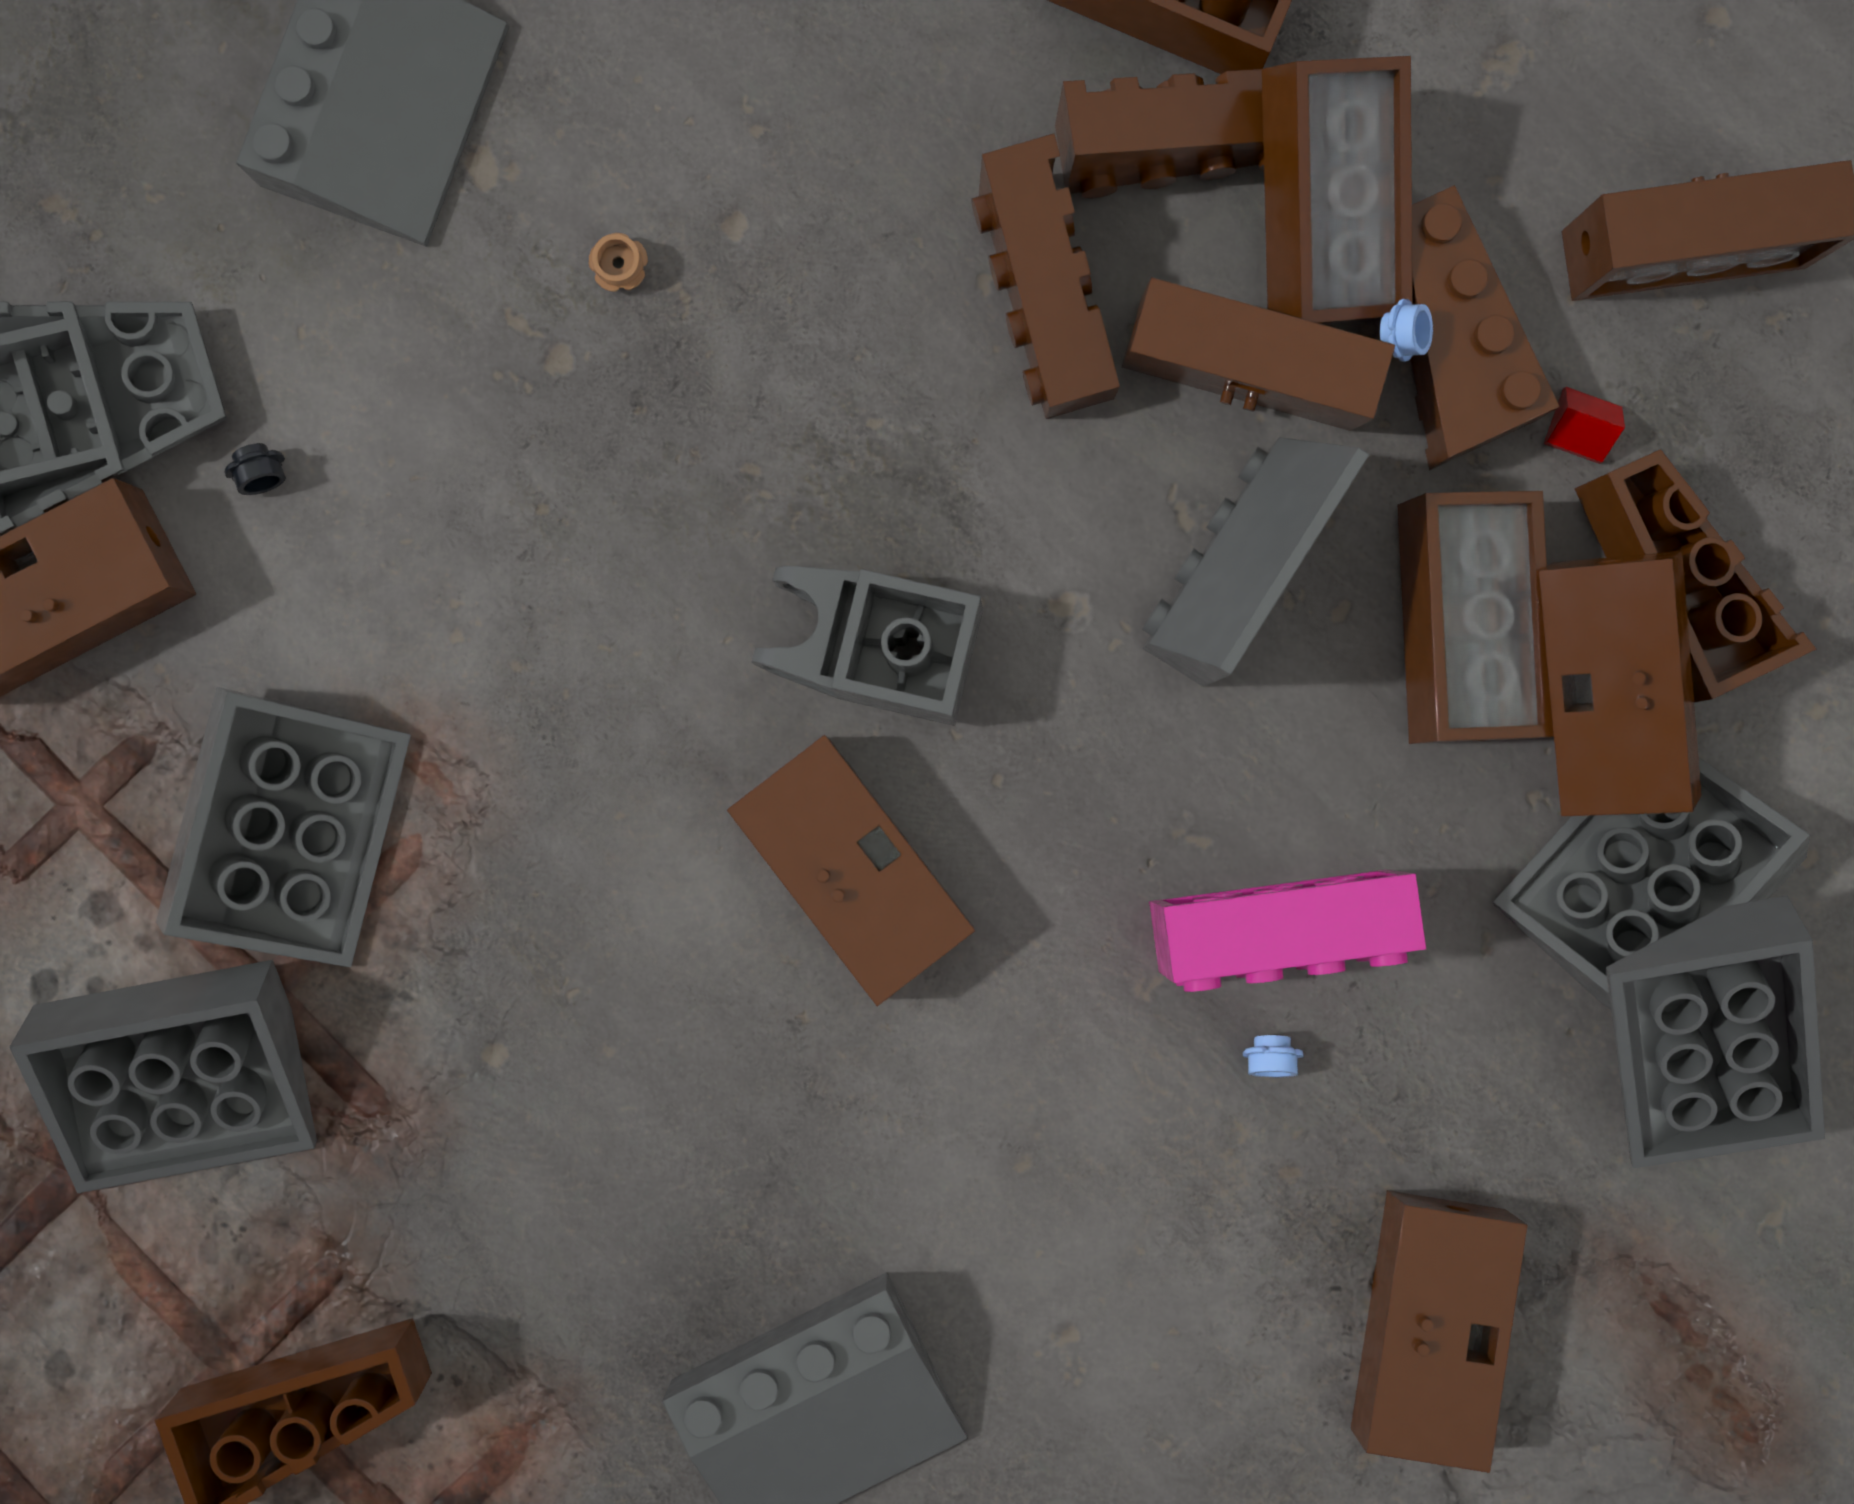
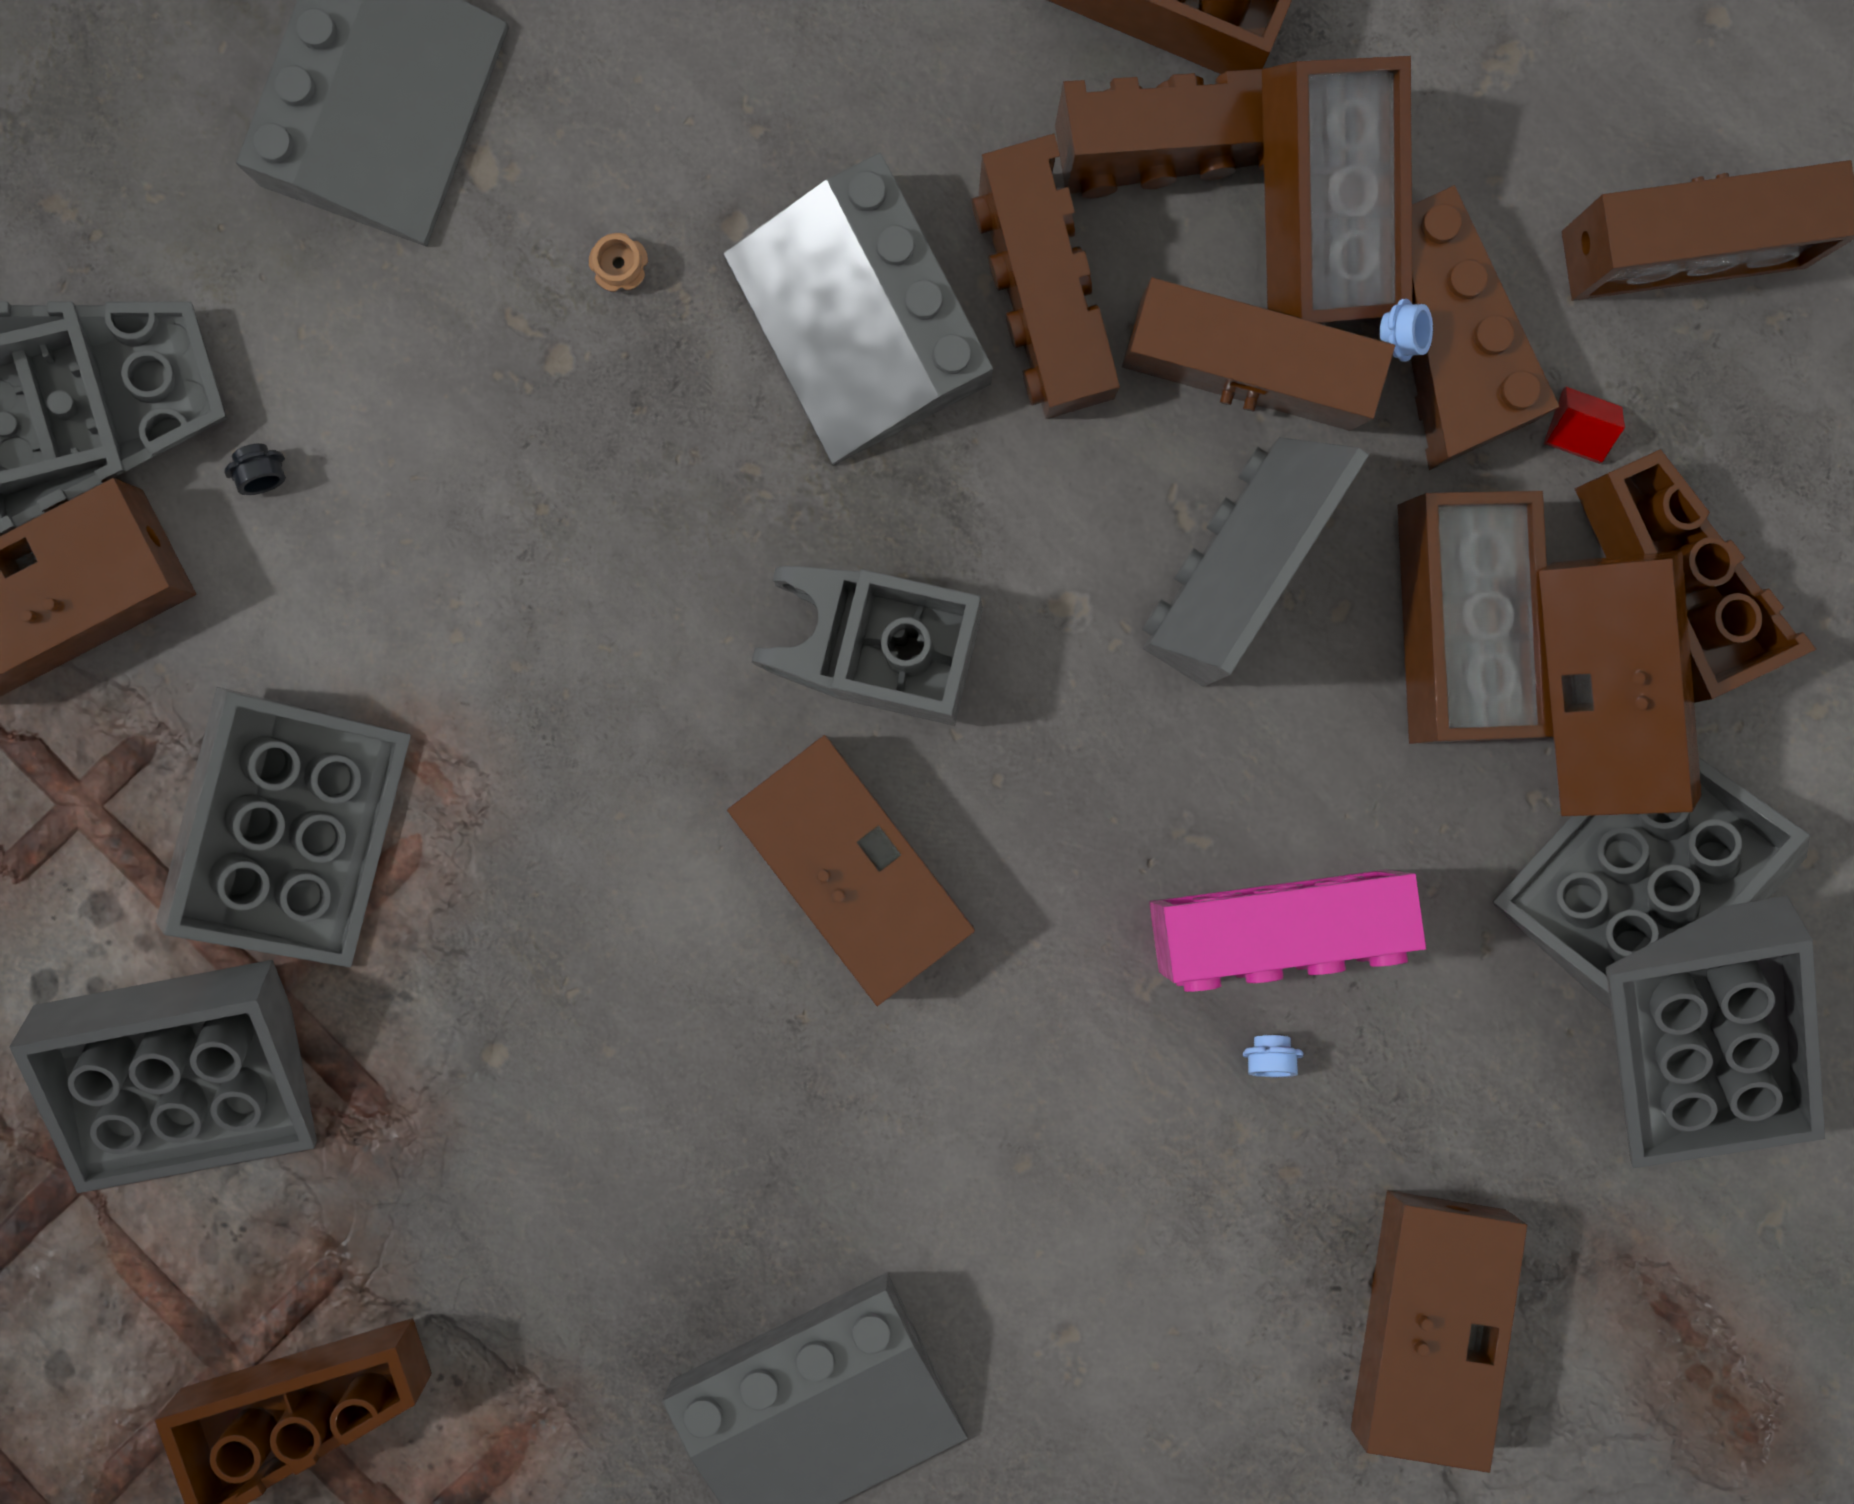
none -> slope [723,152,993,466]

